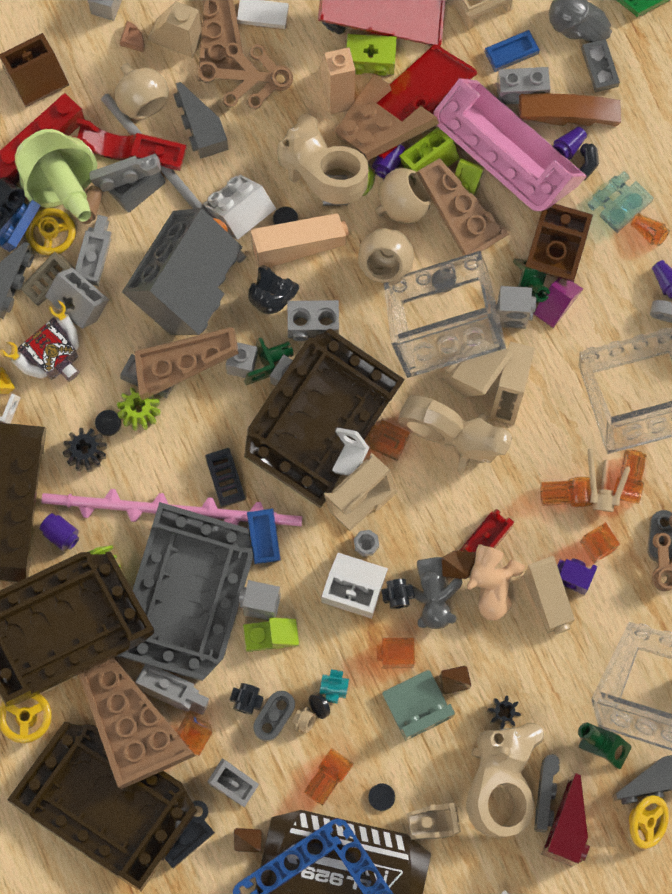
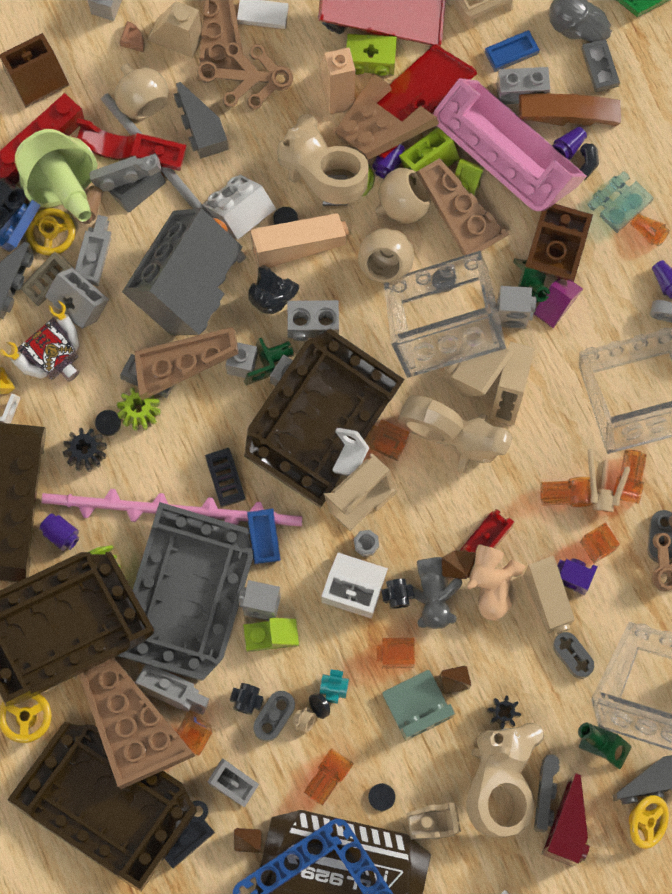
none -> dark grey beam [553,632,594,679]

